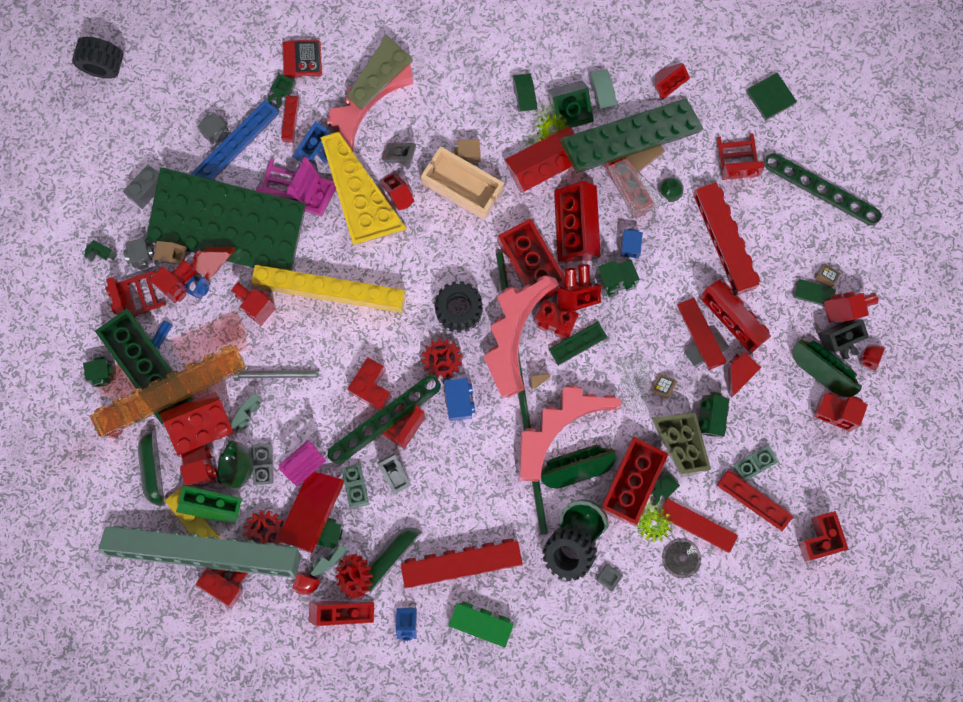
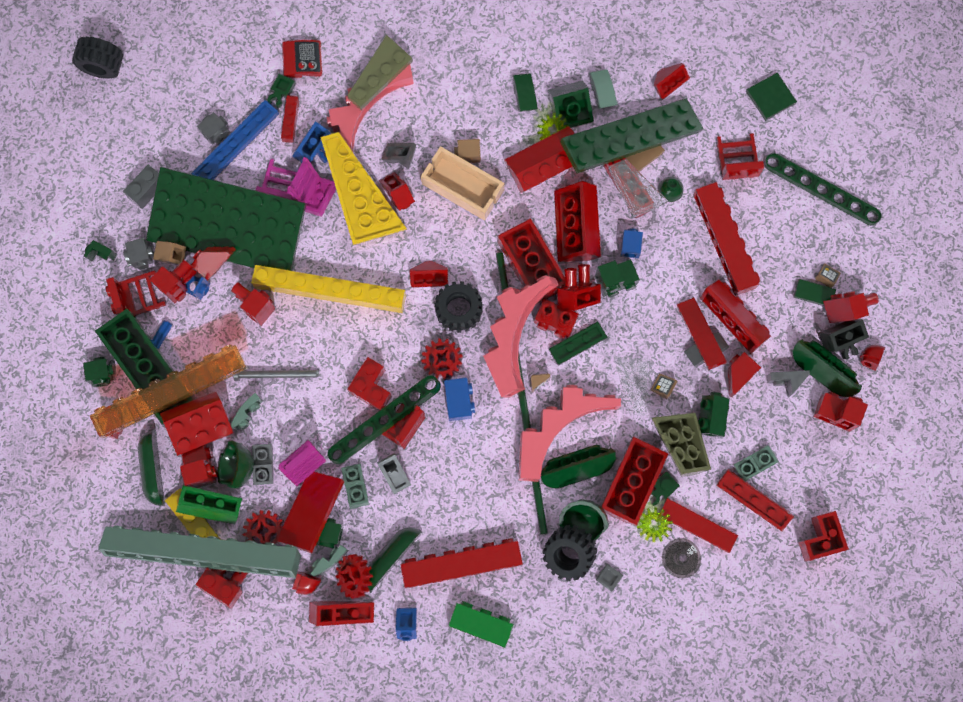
none -> red slope [410,261,449,288]
none -> flat silver slope [767,371,810,398]

